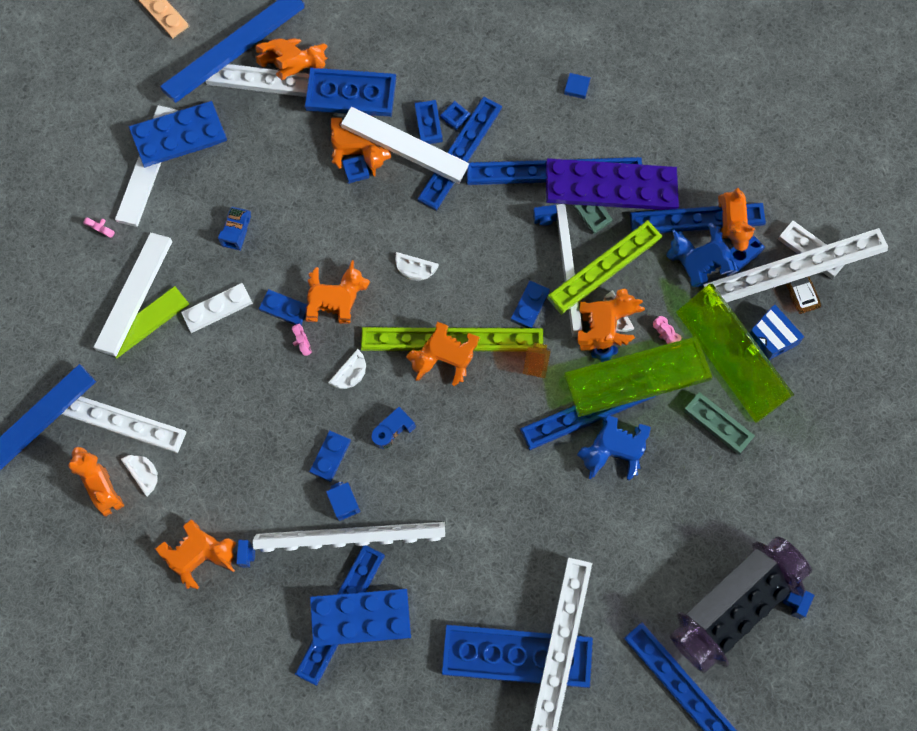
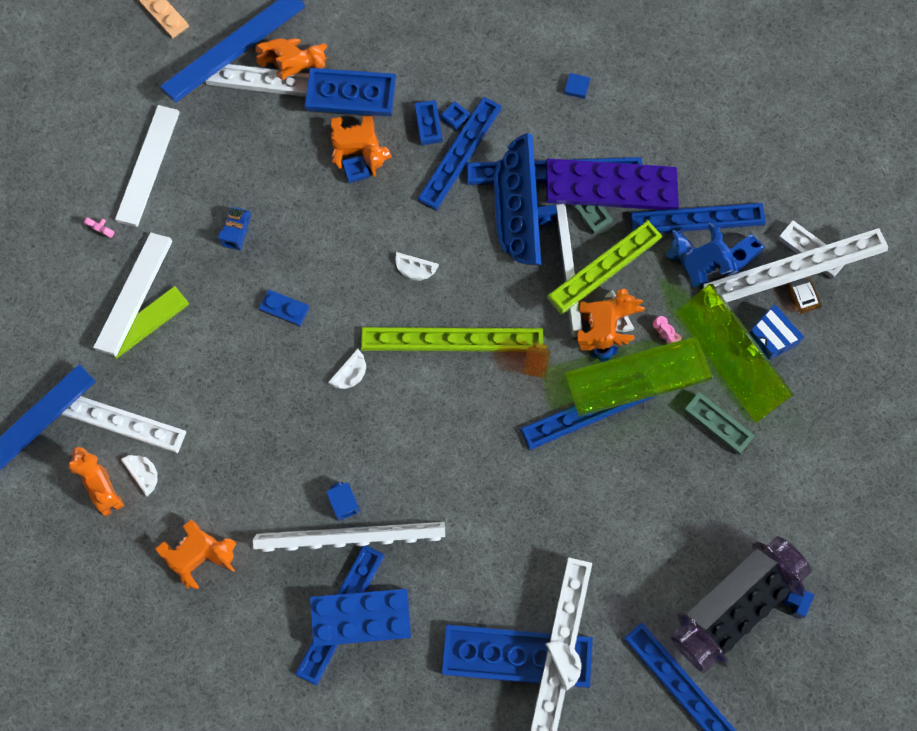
blue plate [129,101,227,168] -> none
white plate [181,283,253,333] -> none
blue plate [237,540,255,568] -> none
bright pink piece [292,324,312,356] -> none
orange animal [306,260,370,324] -> none
blue plate [309,430,351,482] -> none
white tile [341,107,469,184] -> none
blue leg [372,407,416,449] -> none
orange animal [406,322,480,386] -> none
blue plate [511,280,550,328] -> none
blue animal [577,415,651,480] -> none
orange animal [718,188,755,251] -> none
none -> blue plate [494,133,541,265]
none -> white tile [546,641,581,691]

